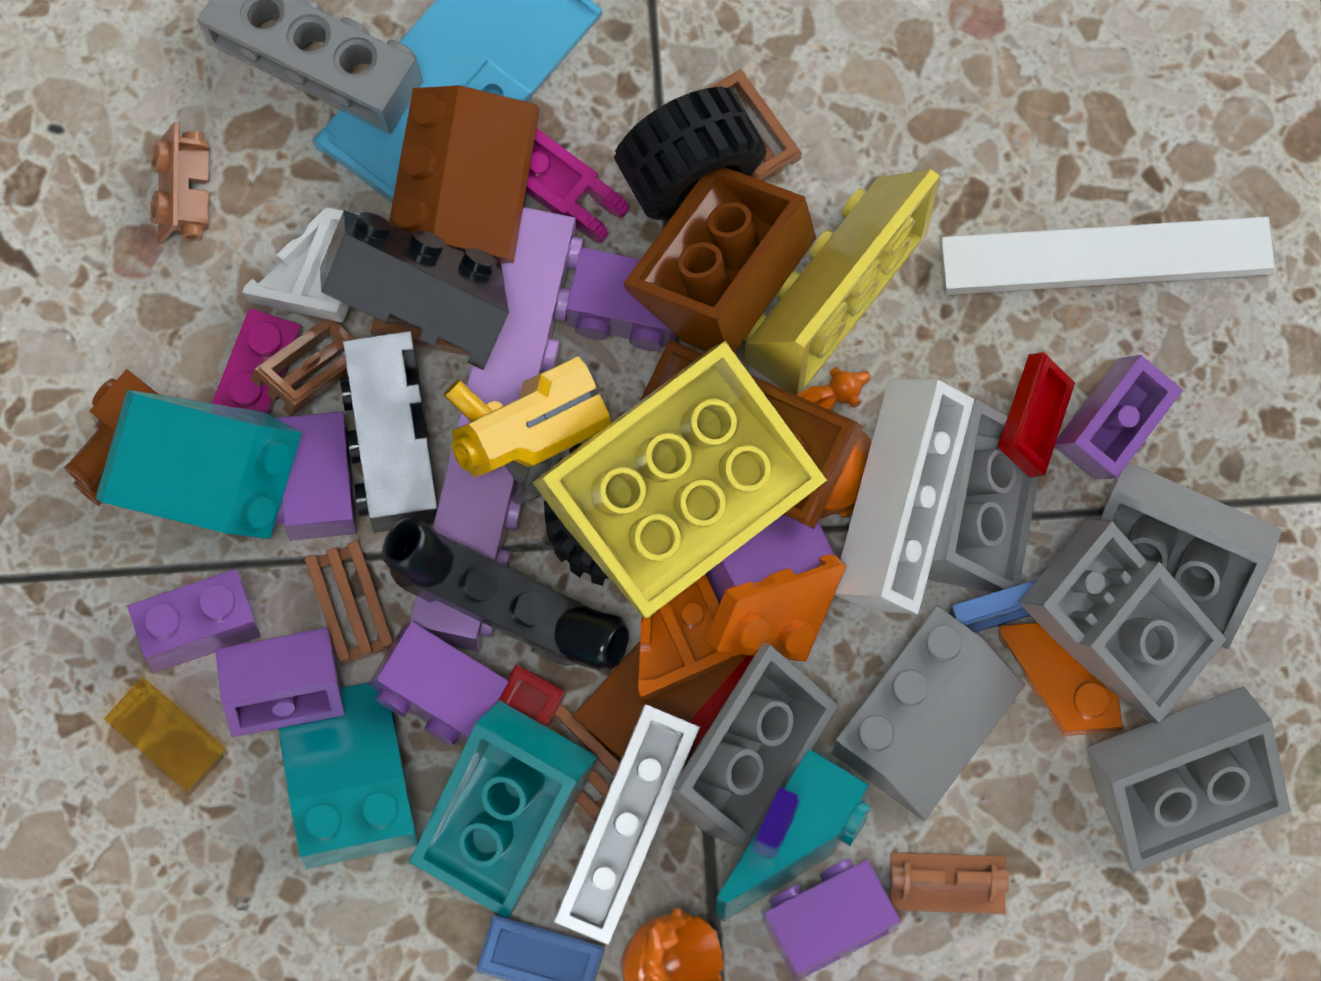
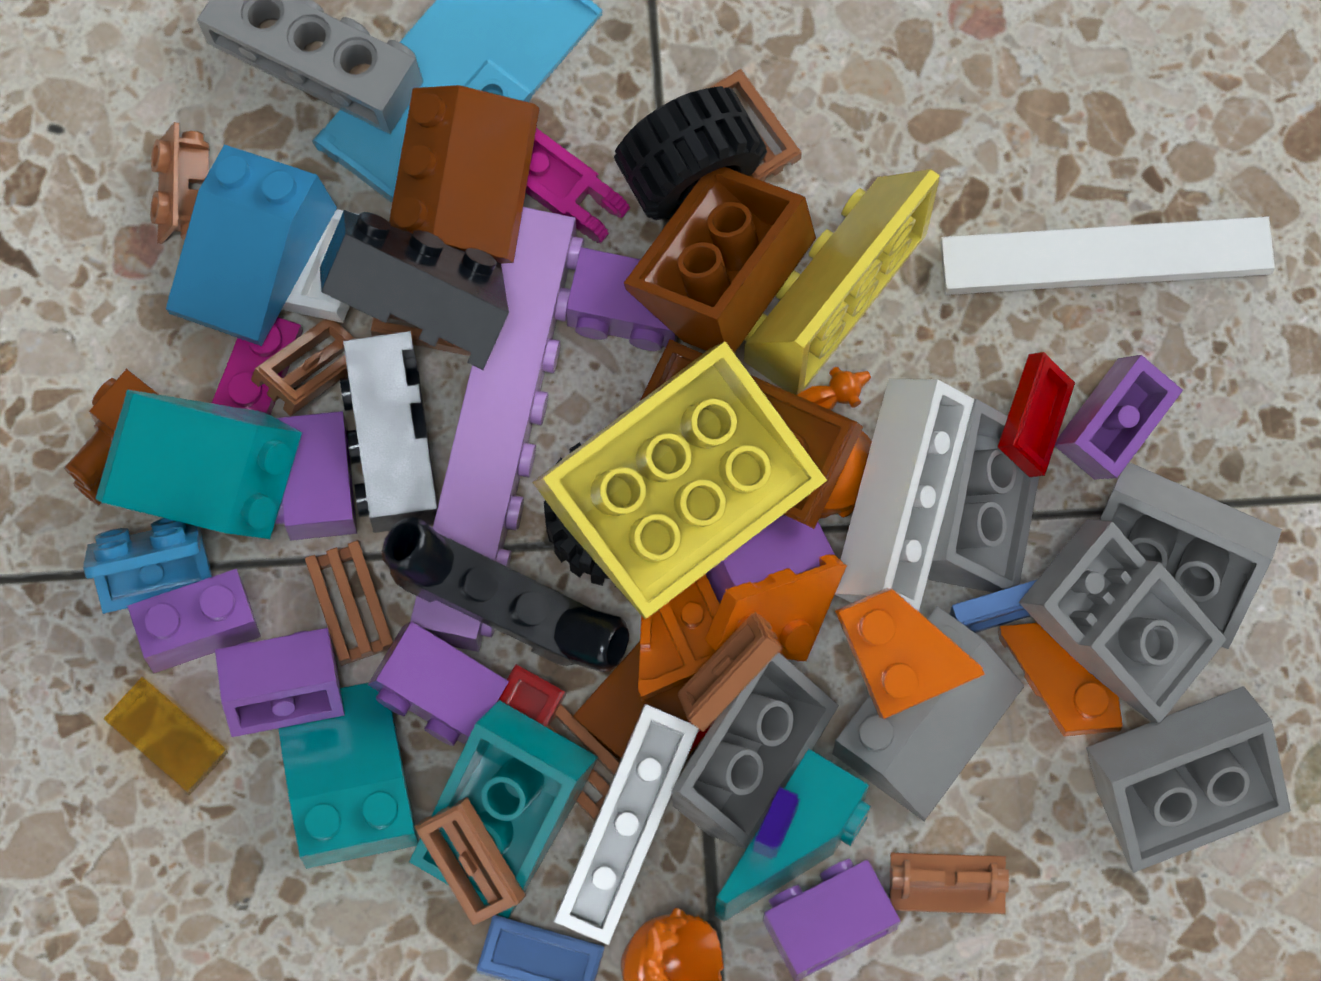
yellow piece [444,356,611,504] -> none
none -> dark azure bracket [83,518,212,614]
none -> dark azure slope [166,144,337,346]
none -> nougat tile [414,797,526,926]
none -> nougat tile [678,612,782,732]
none -> orange wing [835,588,985,719]

